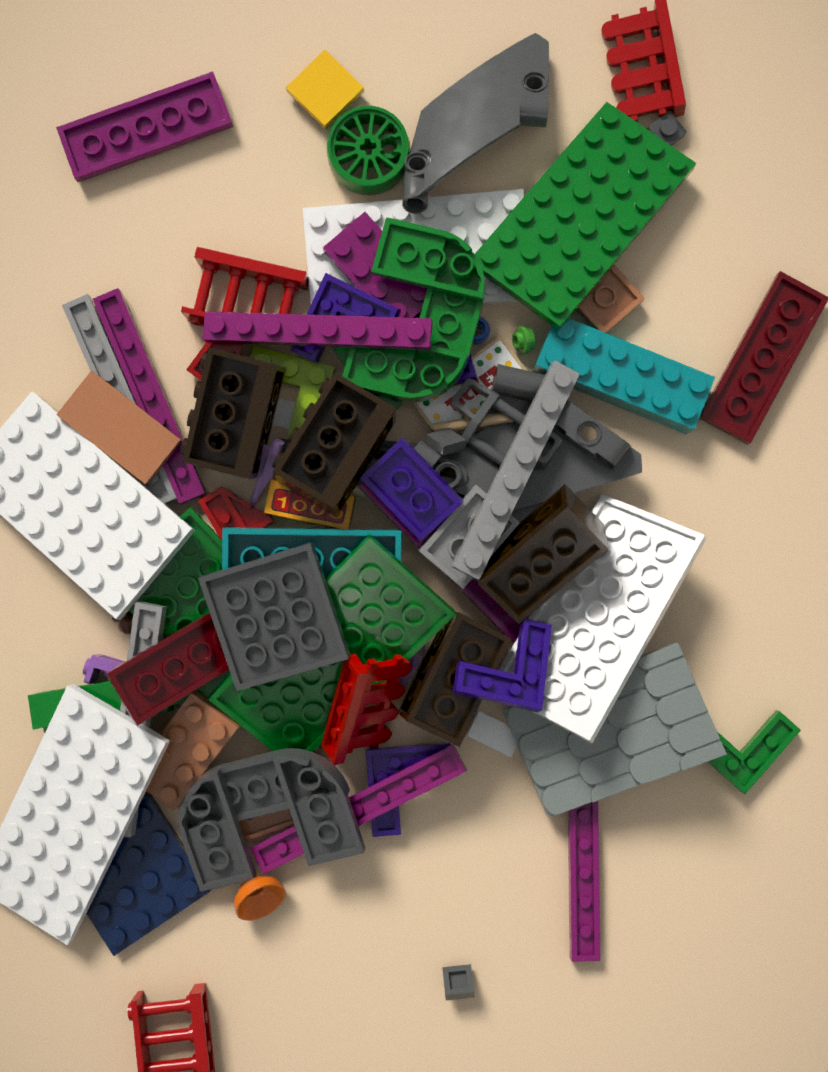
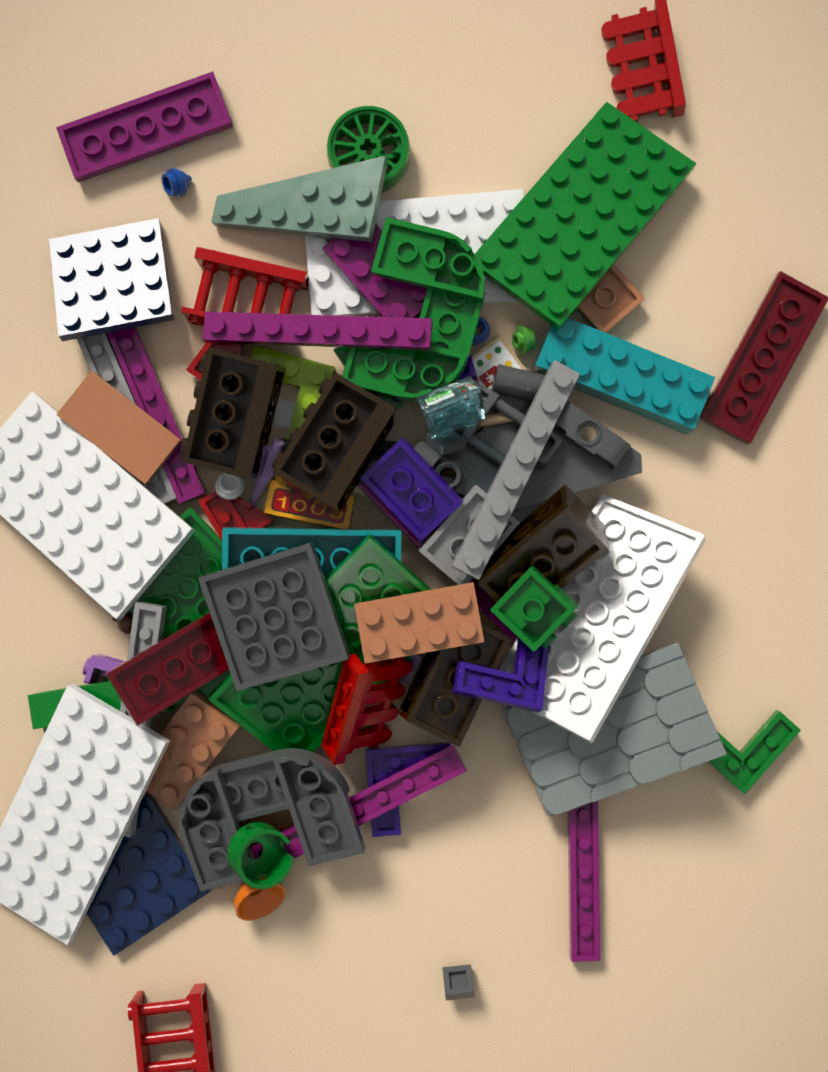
yellow tile [286,49,364,130] -> none
dark purple plate [290,273,401,364] -> none
dark grey panel [402,33,549,214] -> none
white sticker [467,711,517,757] -> none
dark grey plate [647,111,687,146] -> none
none -> plate [49,218,174,342]
none -> blue plate [161,168,192,197]
none -> sand green wing [211,156,388,242]
none -> white plate [215,473,244,500]
none -> green piece [228,822,293,889]
none -> nougat plate [354,582,484,664]
none -> clear light blue slope [416,376,485,439]
none -> green plate [490,565,578,652]

